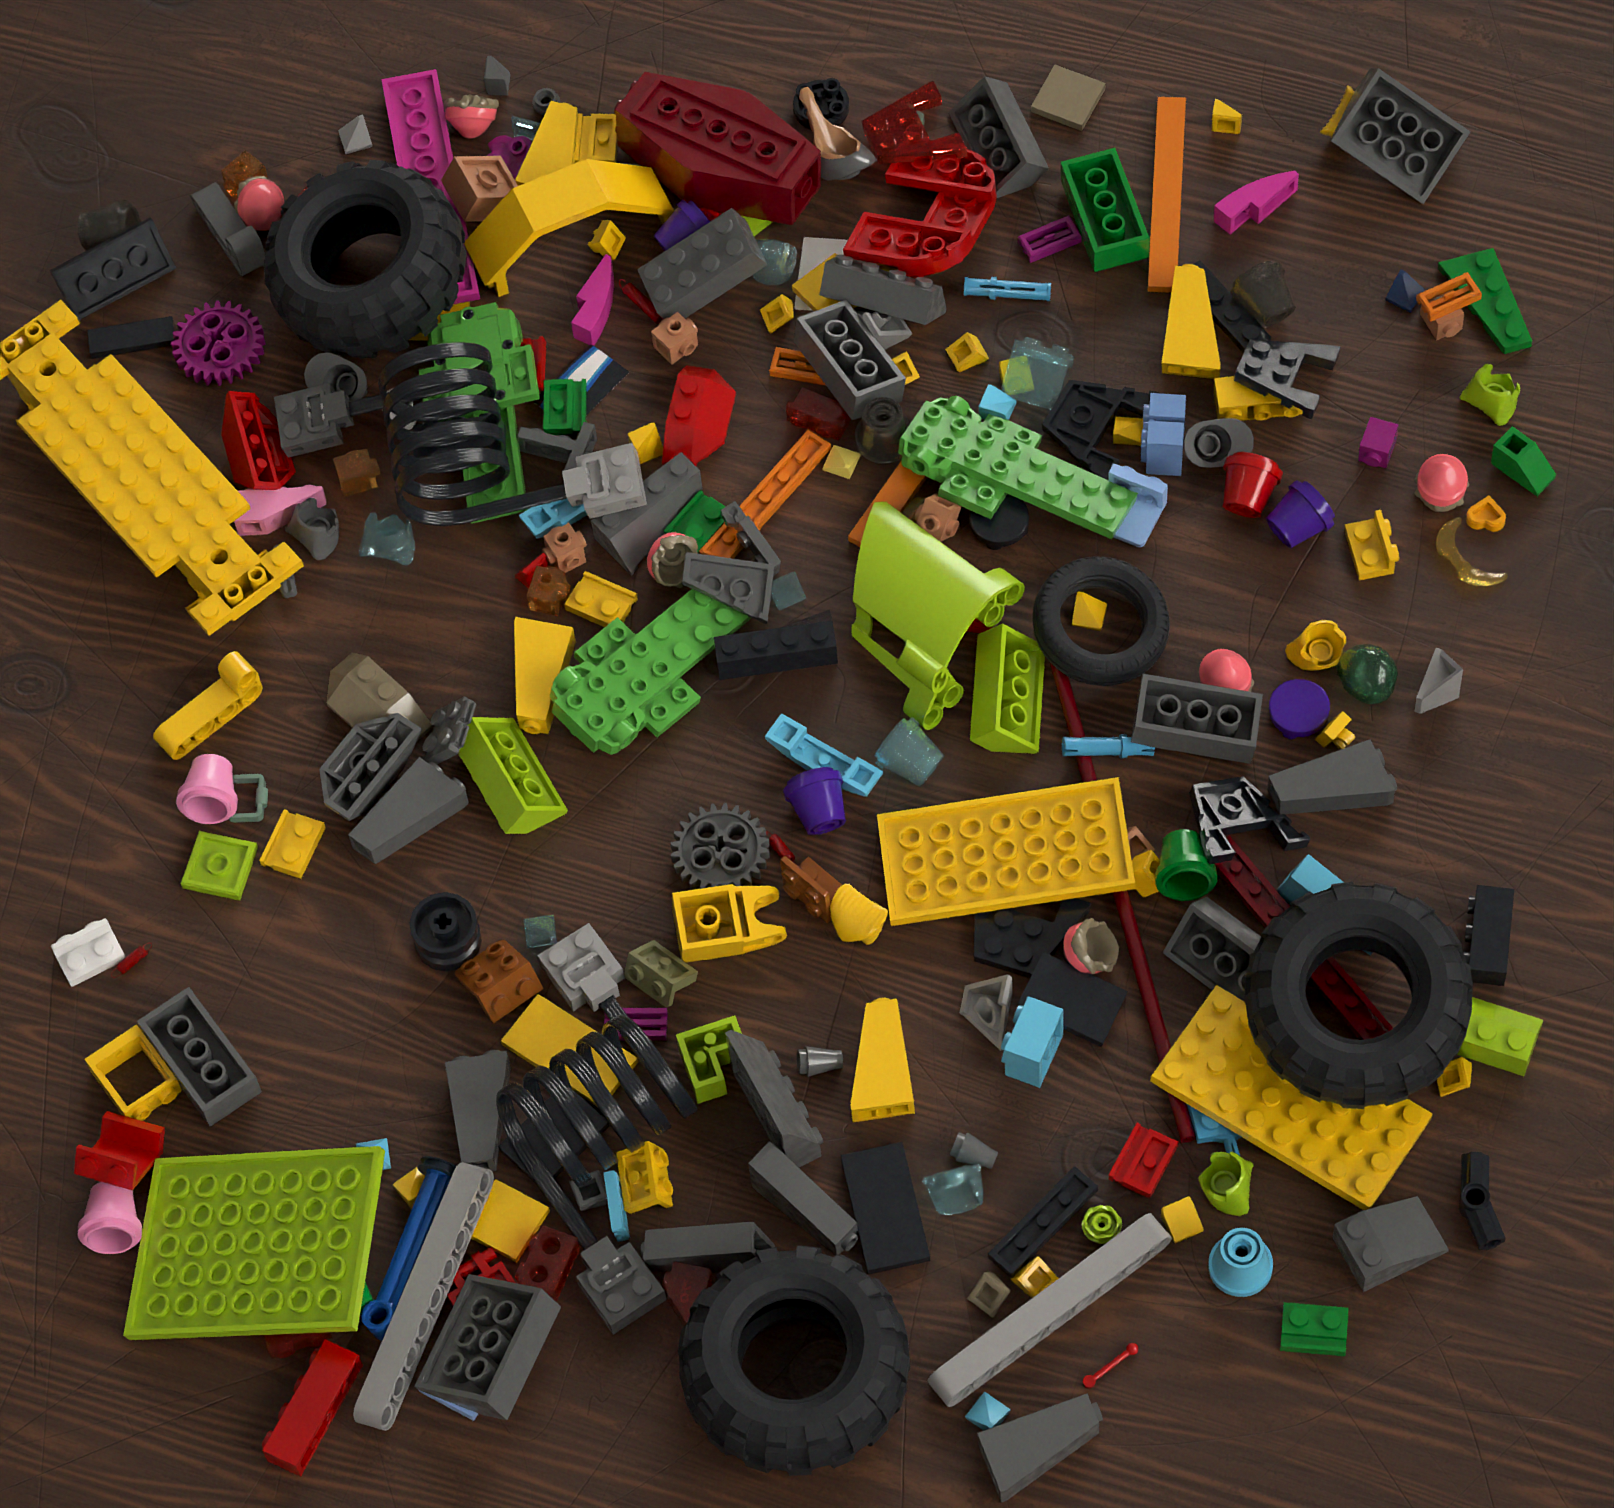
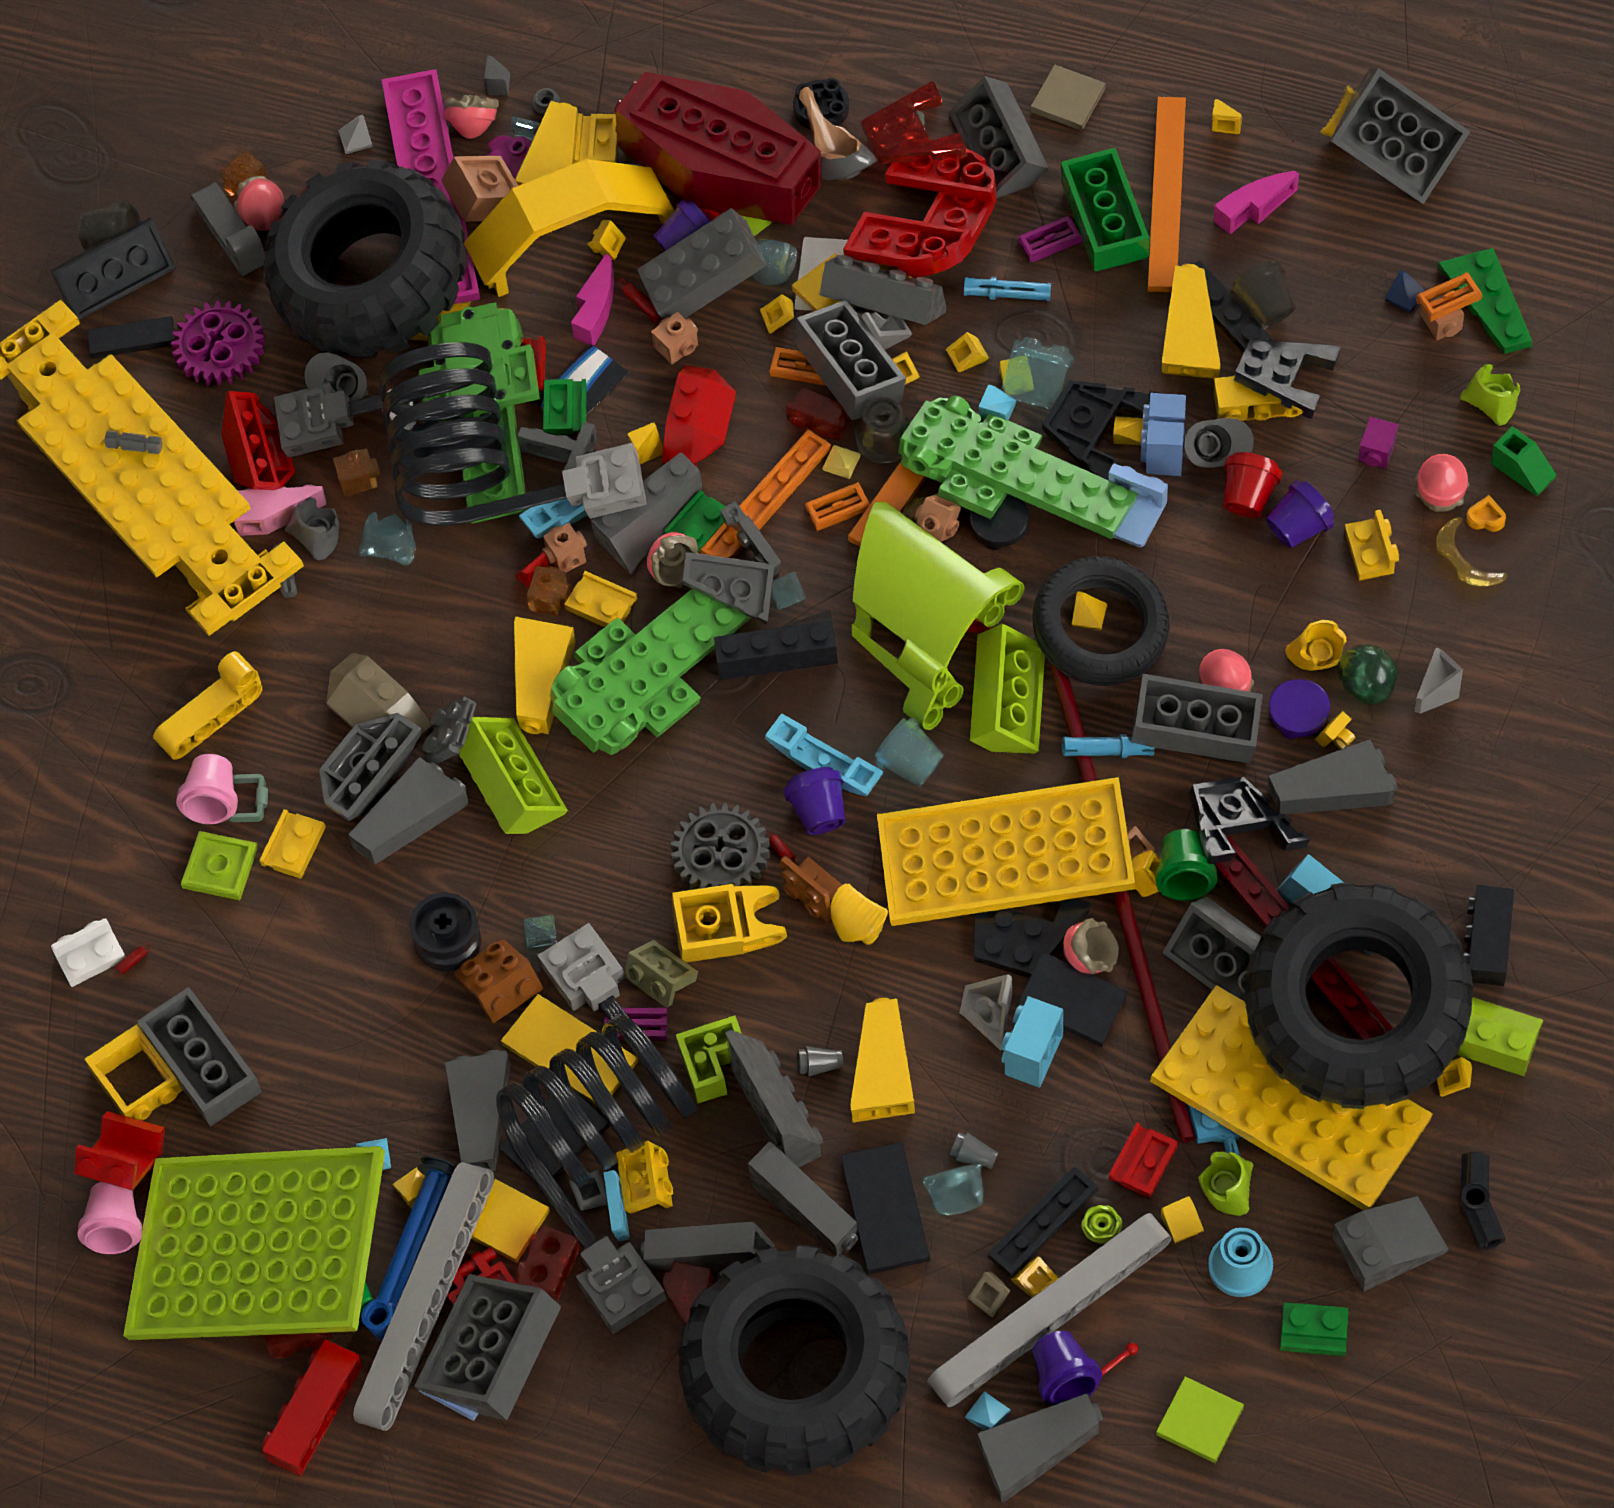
none -> dark grey axle [104,430,163,454]
none -> orange tile [805,482,870,531]
none -> dark purple piece [1032,1331,1102,1406]
none -> lime tile [1156,1376,1244,1463]

